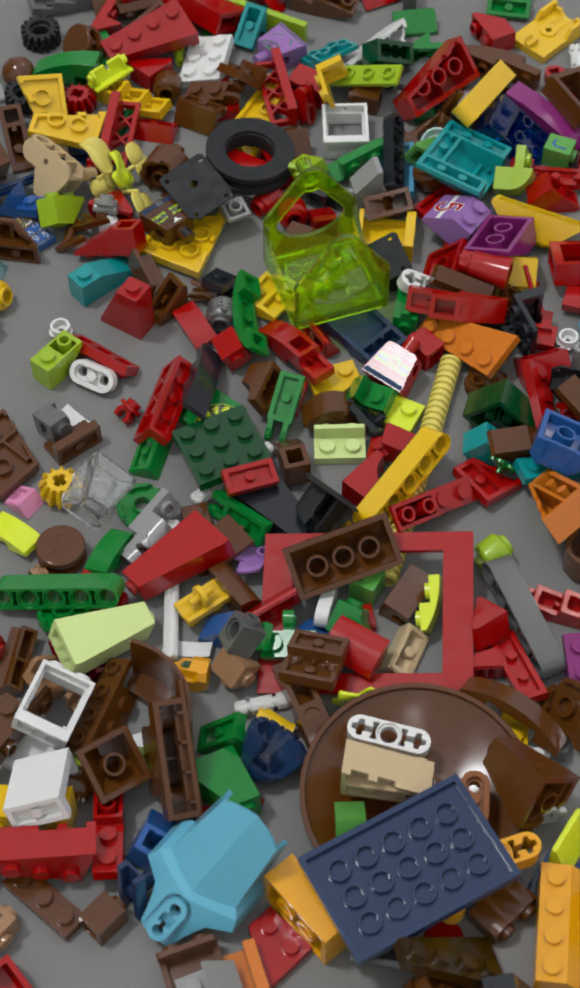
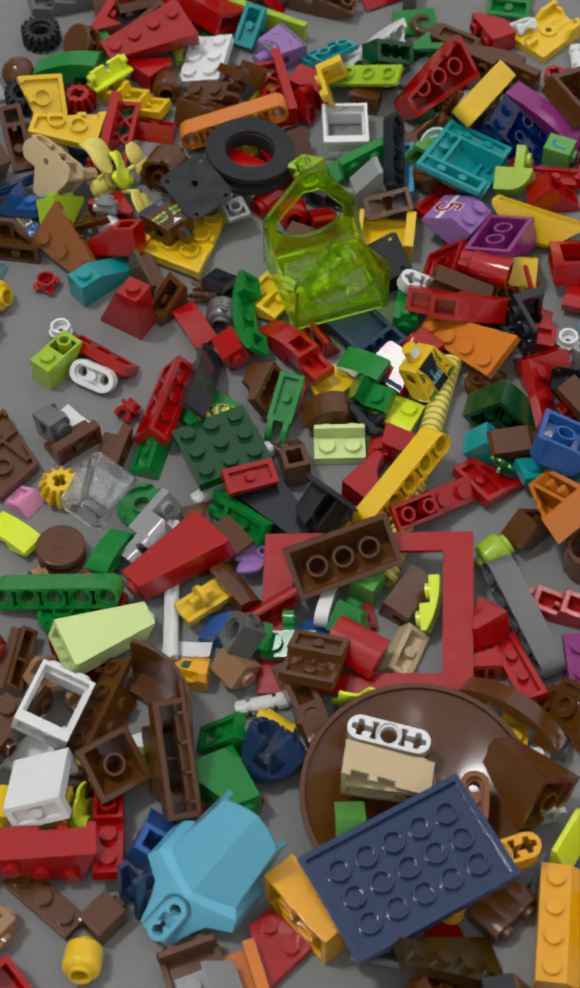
none -> dark orange wing [32,201,97,273]
none -> red plate [33,271,61,295]
none -> yellow head [61,936,104,984]
none -> neon yellow plate [69,781,94,828]
none -> reddish brown panel [89,424,134,481]
none -> orange beam [179,93,288,150]
none -> green slope [336,346,391,384]
none -> yellow torso [398,342,457,404]
none -> reddish brown plate [410,14,484,46]
none -> reddish brown slope [501,508,551,551]
none -> white piece [510,17,537,35]

